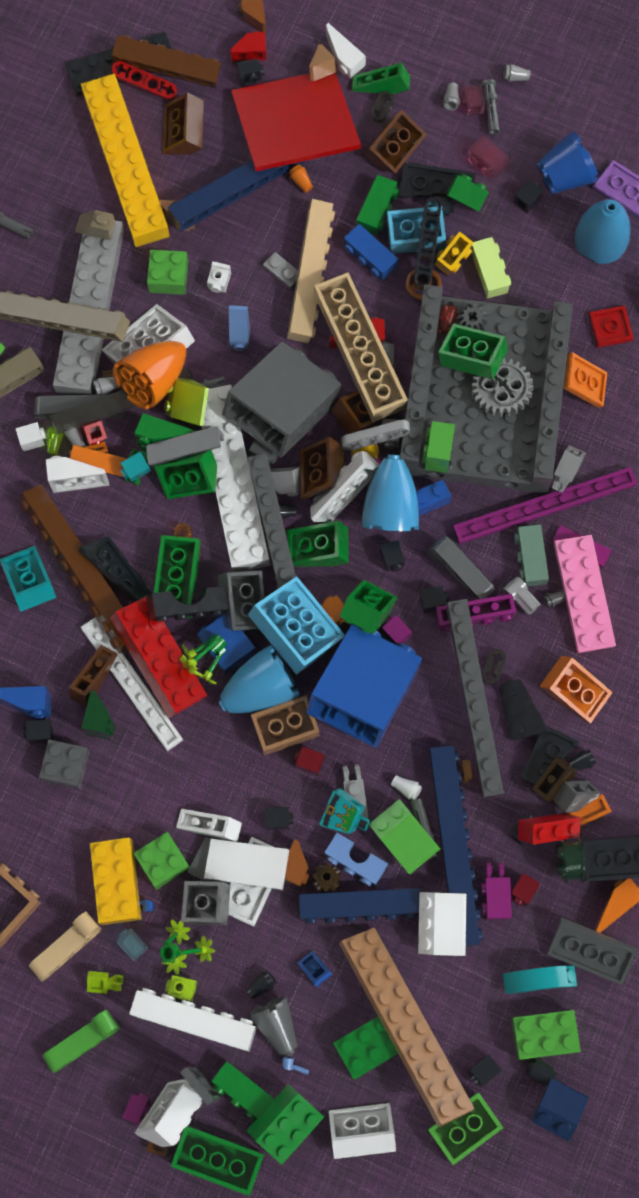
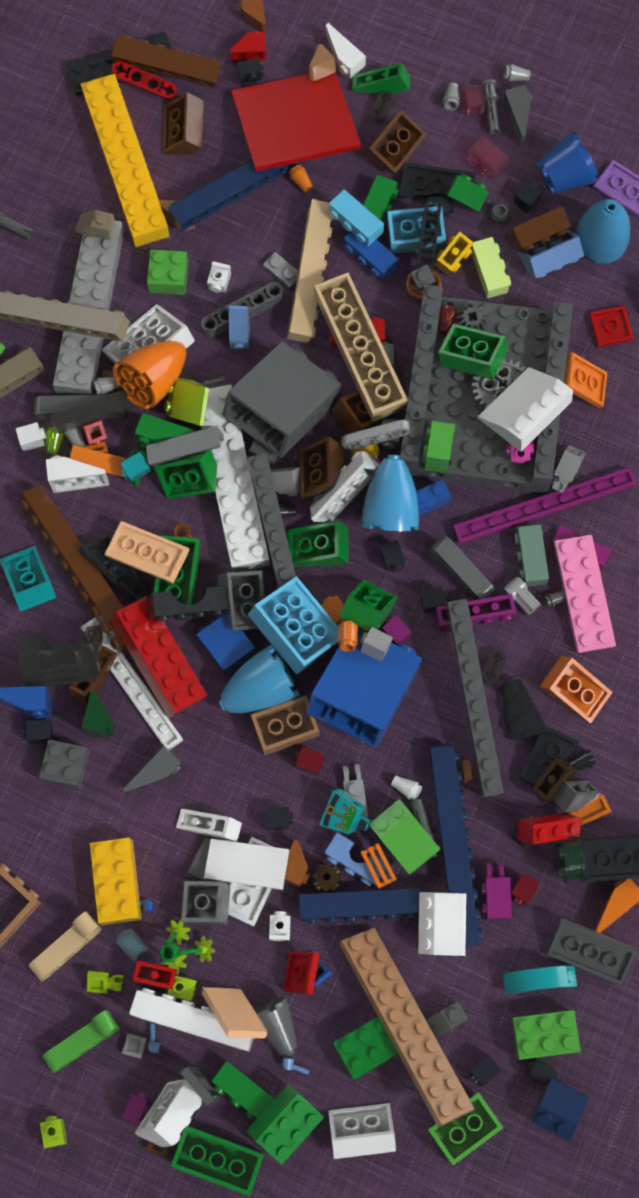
bright green brick [134,832,190,890] -> none
plant [180,633,227,685] -> none
black cone [246,970,277,999] -> none
none -> clear smoke windscreen [16,625,103,687]
none -> lime brick [40,1115,67,1148]
none -> light nougat tile [104,521,189,584]
none -> light grey tile [122,1033,147,1059]
none -> dark grey slope [123,744,181,792]
none -> red slope [133,961,177,990]
none -> medium blue hand [148,1024,161,1054]
none -> dark grey beam [201,282,283,338]
none -> light nougat tile [202,987,267,1038]
none -> white brick [269,911,291,942]
none -> red tile [283,951,319,995]
none -> medium azure brick [329,189,384,246]
none -> orange brick [338,621,358,652]
none -> light grey brick [360,627,393,662]
none -> orange tile [361,843,397,889]
none -> dark grey plate [410,265,436,290]
none -> dark grey slope [426,1002,468,1038]
none -> white slope [478,367,573,451]
none -> dark grey plate [490,204,509,222]
none -> dark grey slope [503,85,532,145]
none -> reddish brown slope [505,206,571,252]
none -> dark pink brick [506,442,534,463]
none -> medium blue slope [516,229,584,278]

